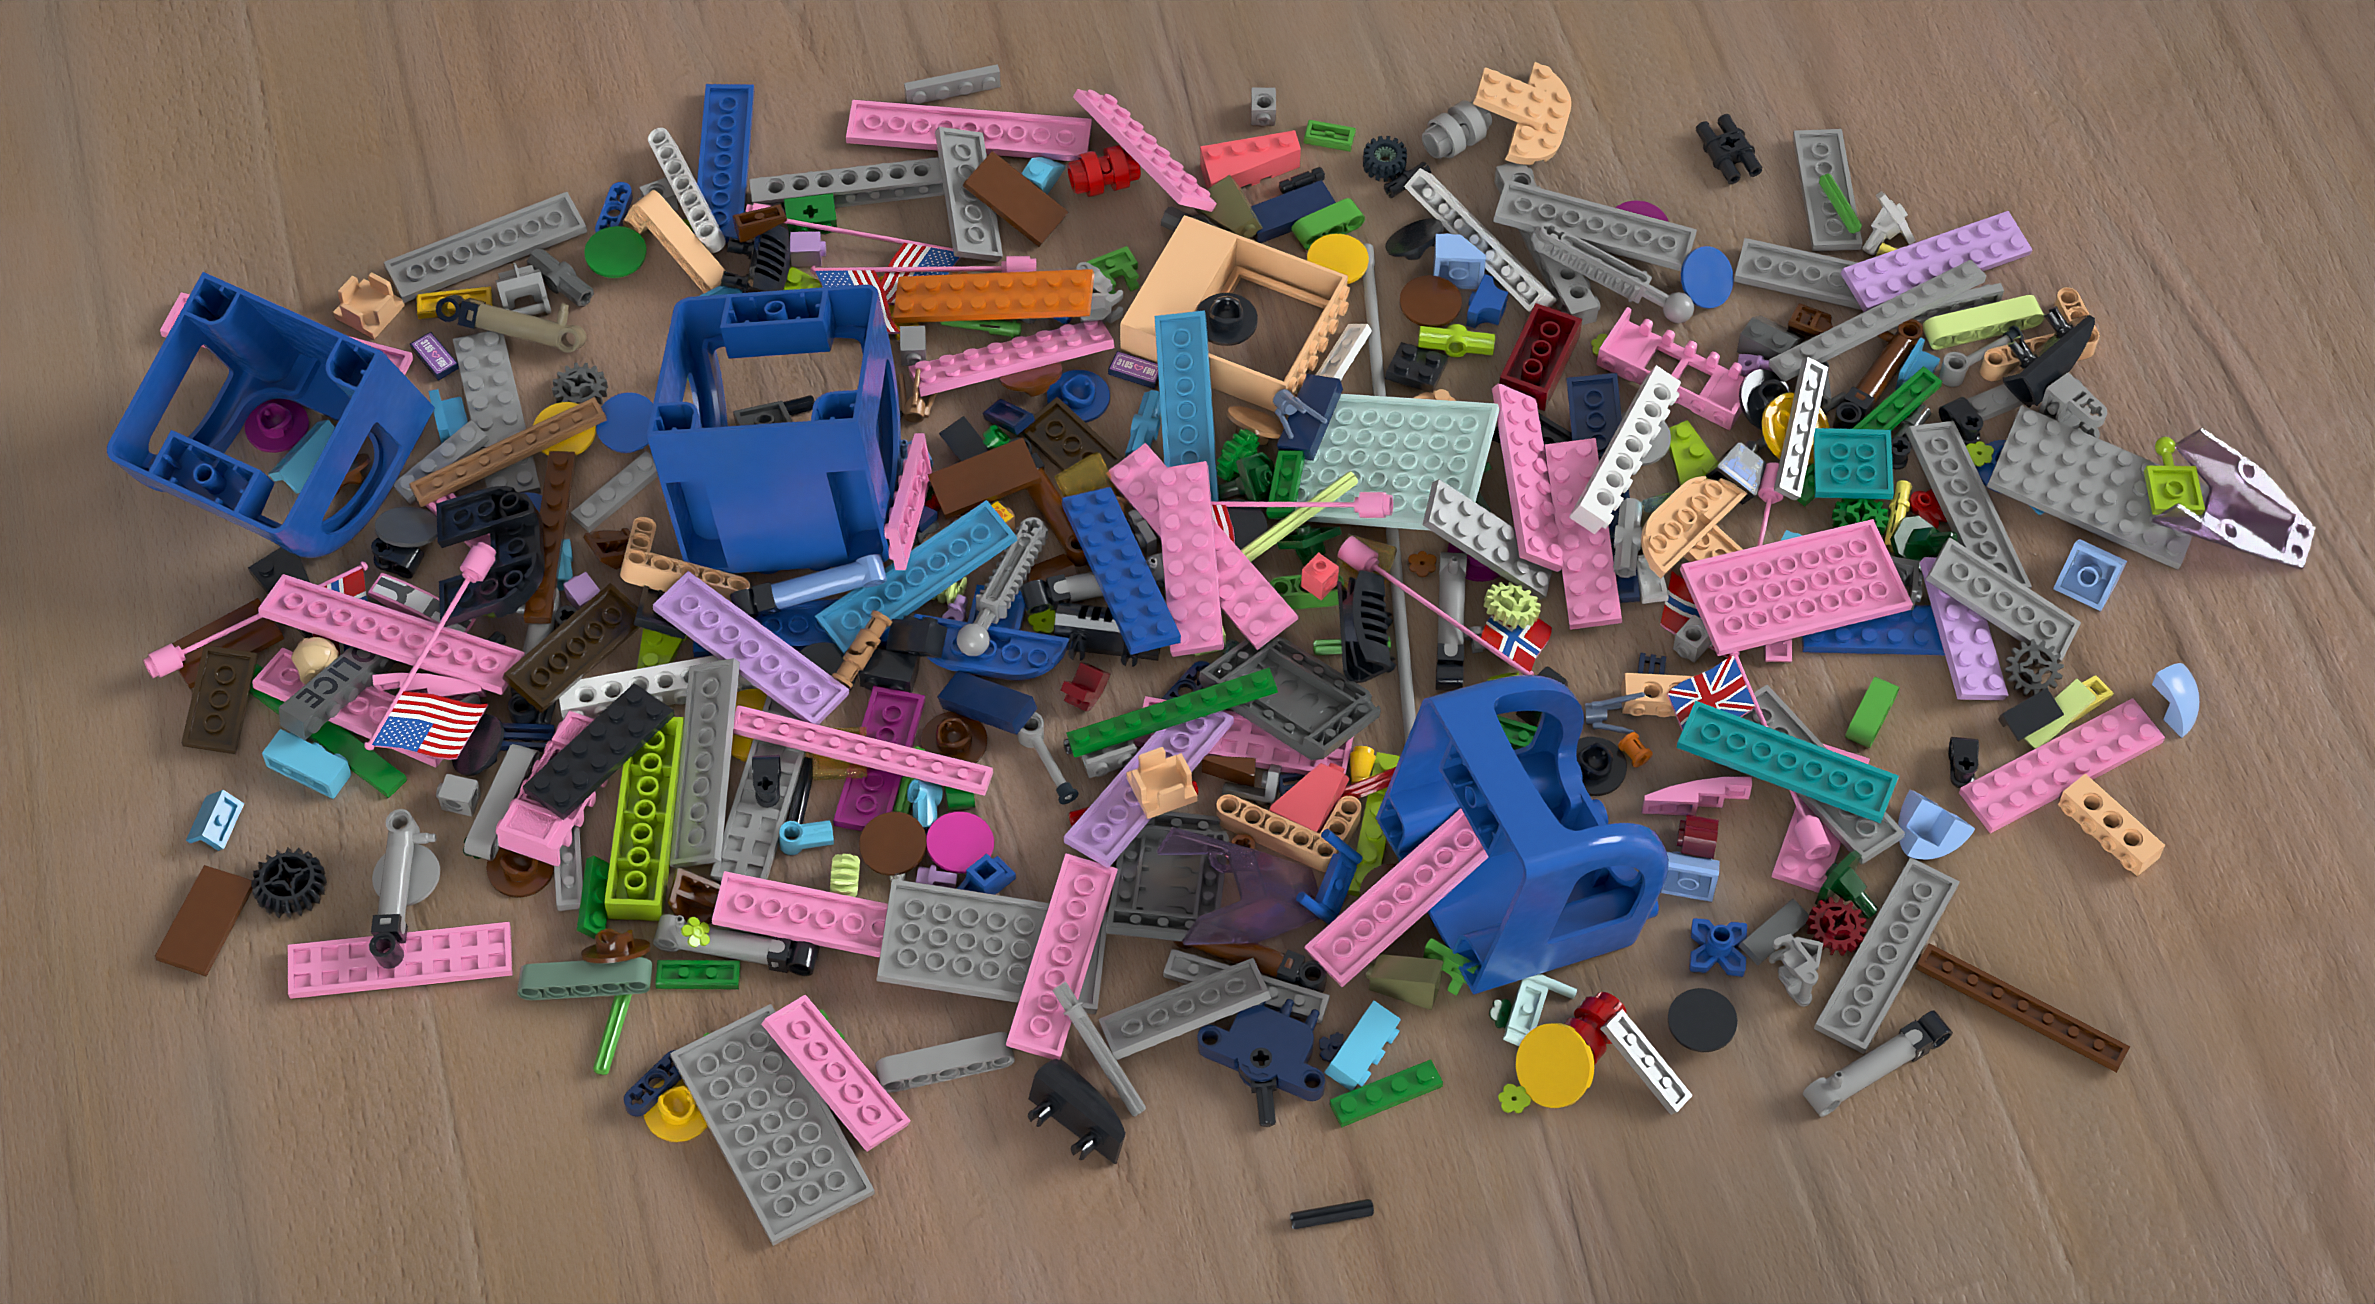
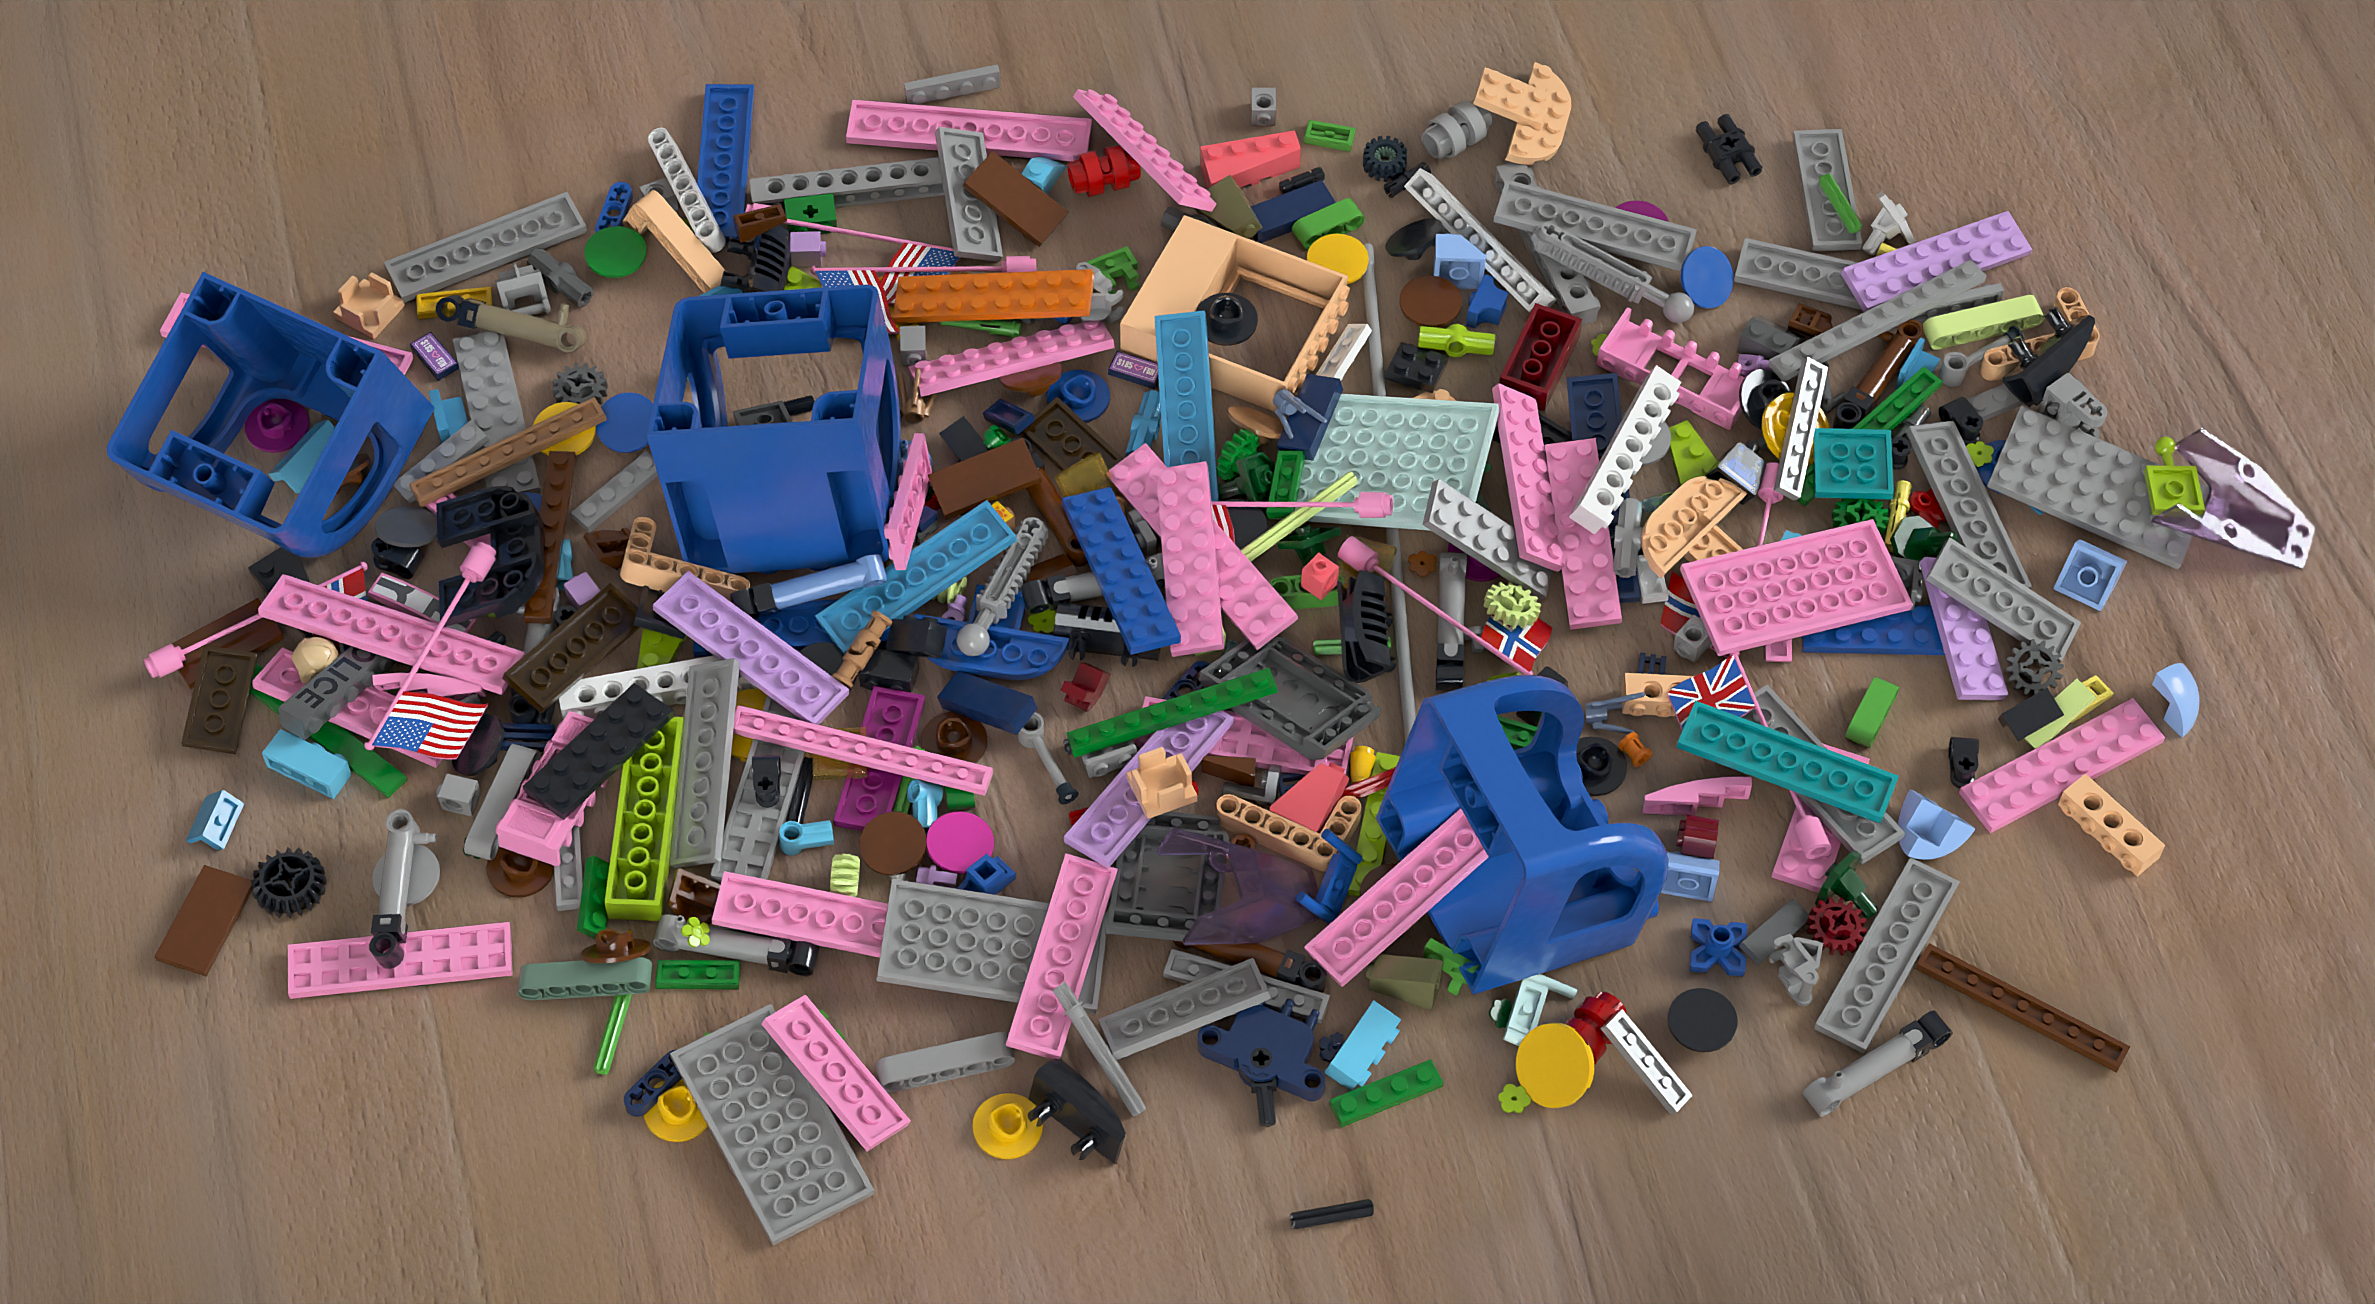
none -> yellow piece [973,1093,1043,1159]

